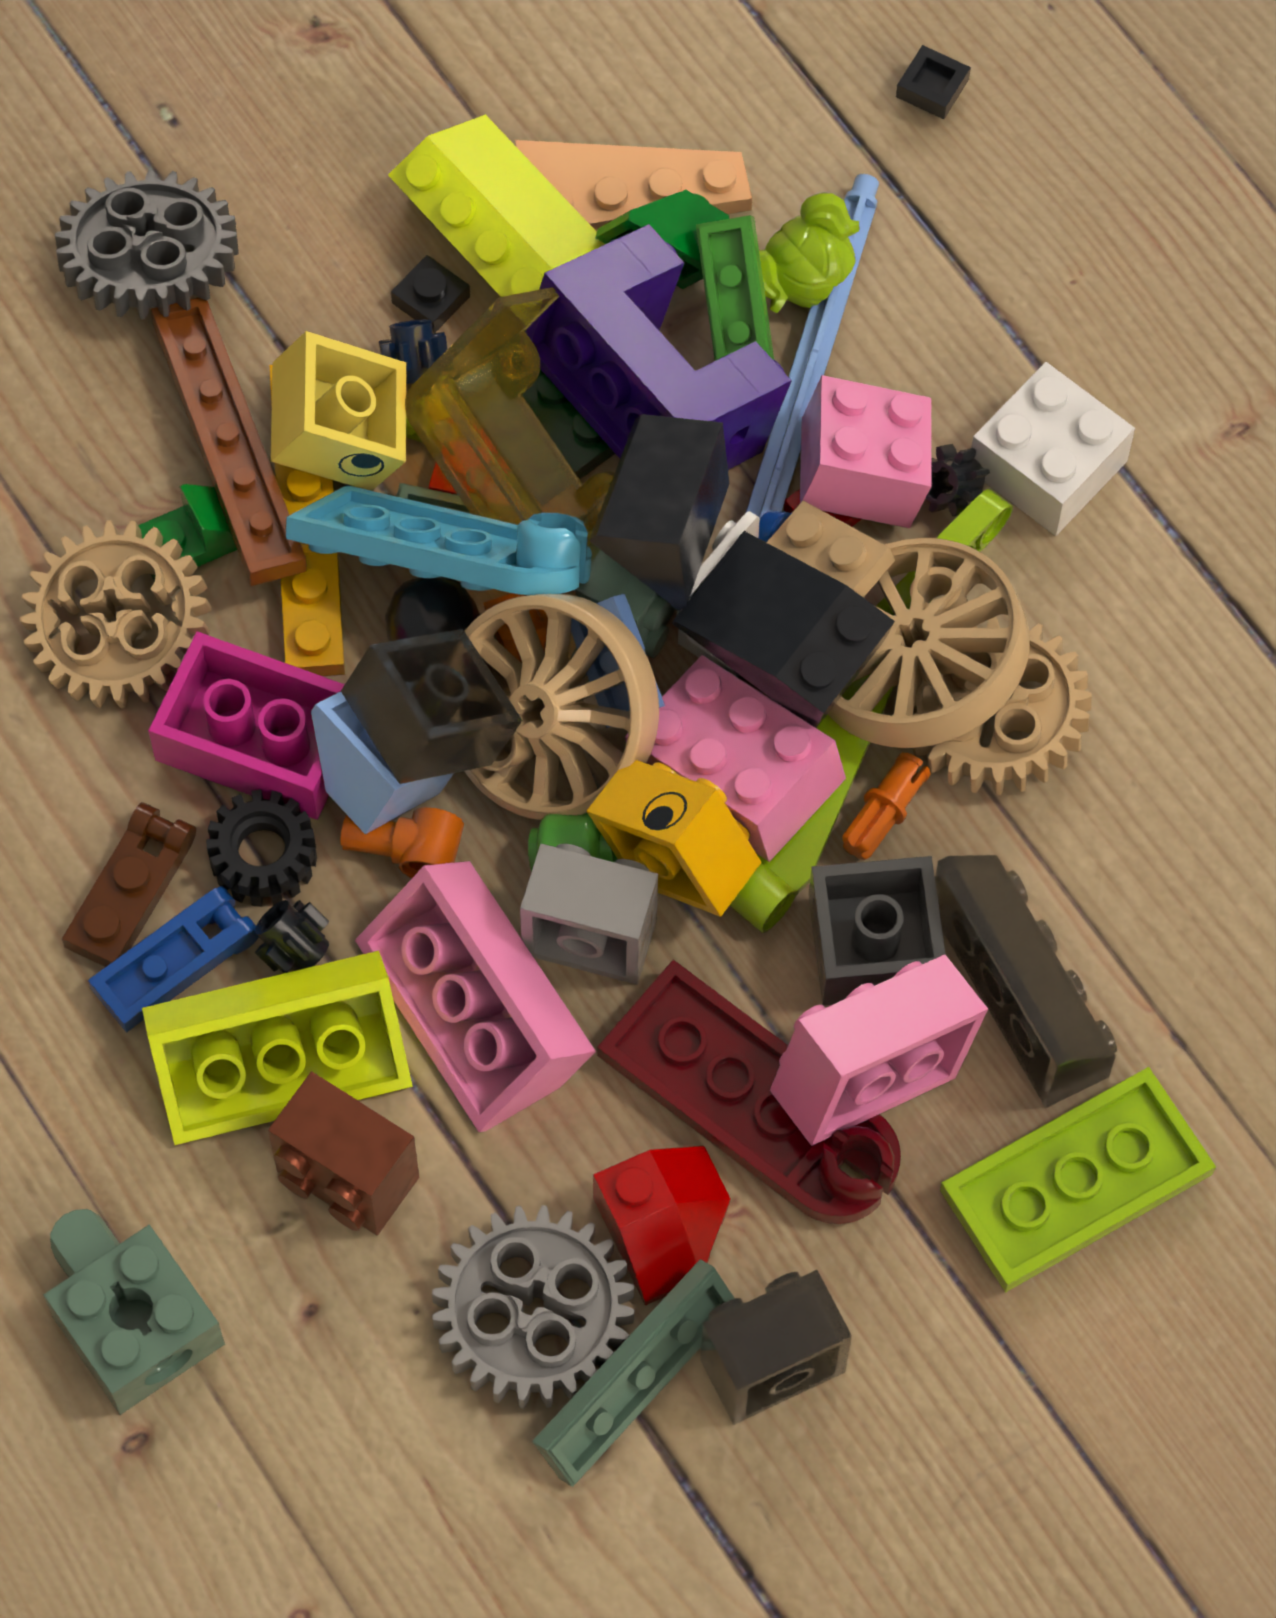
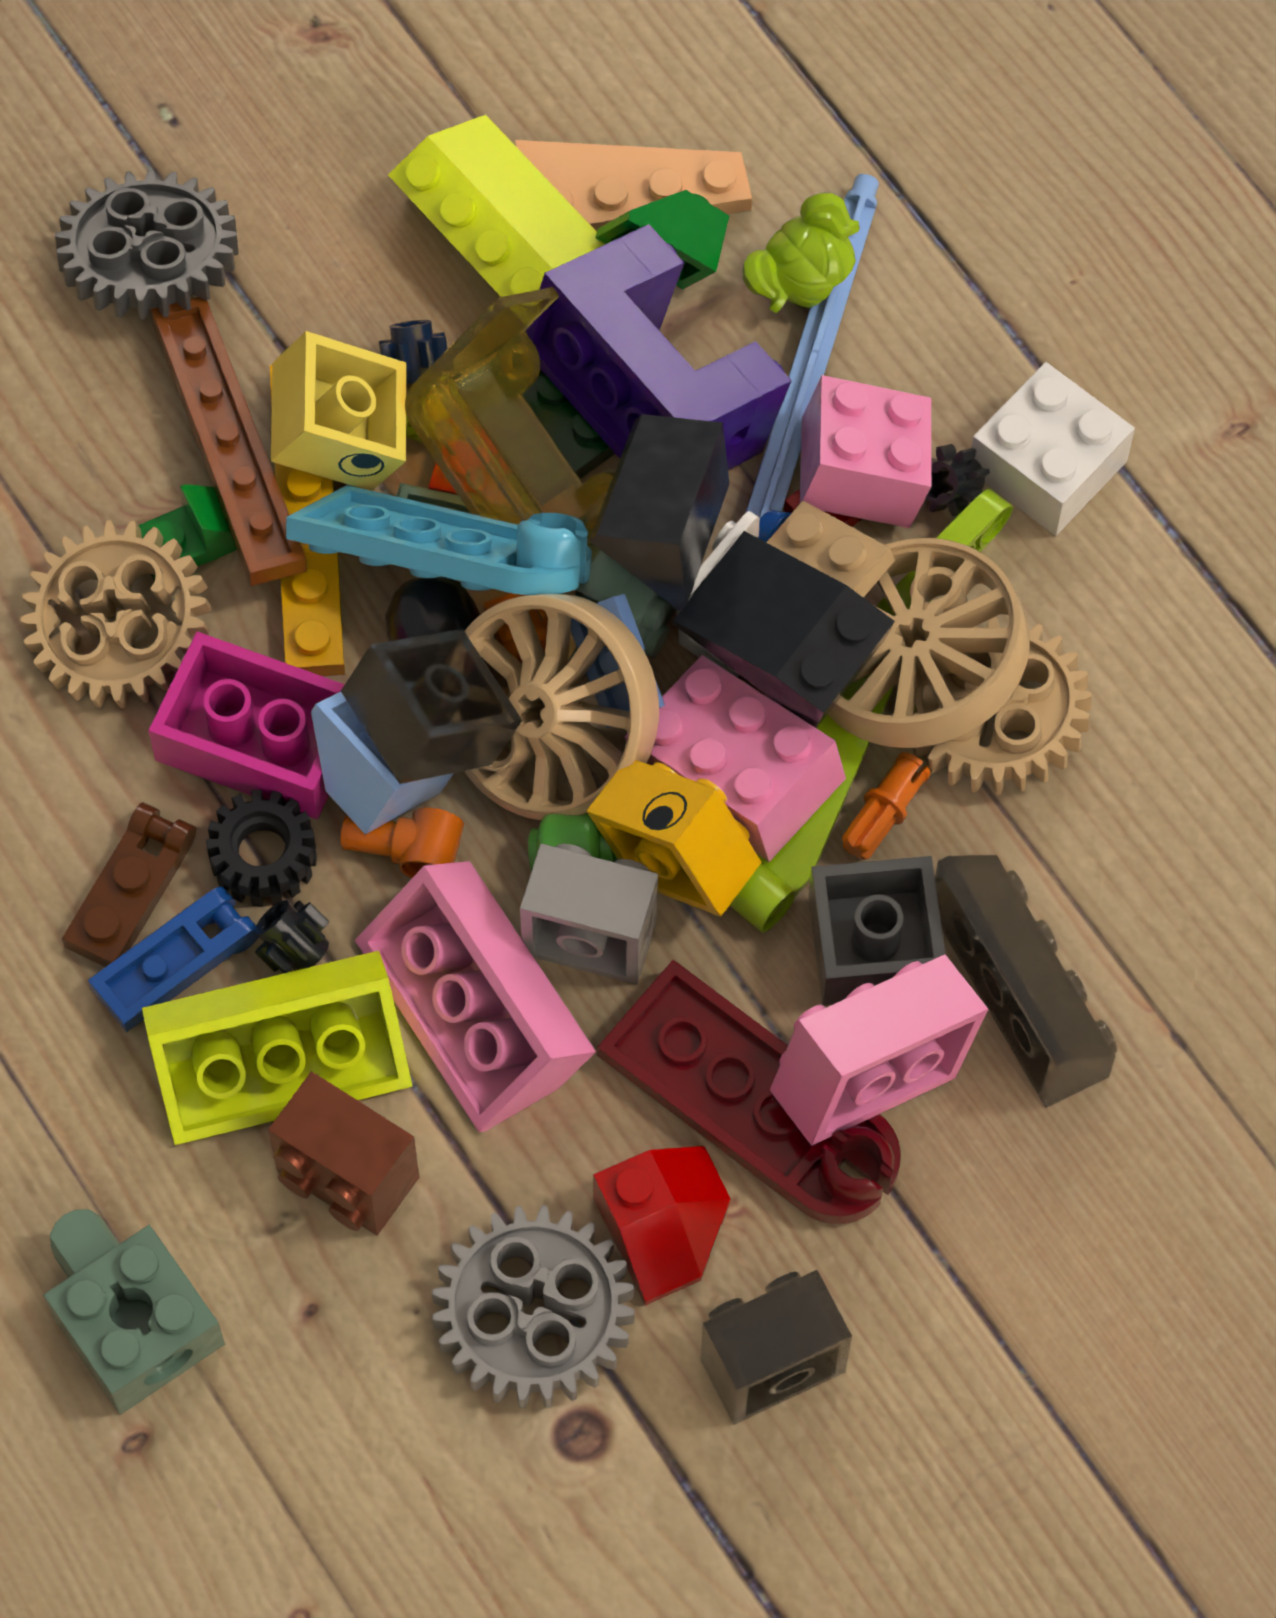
black plate [391,255,470,333] -> none
sand green tile [532,1259,739,1487] -> none
bright green tile [696,215,774,361] -> none
black plate [896,45,971,119] -> none
lime plate [940,1067,1216,1293] -> none

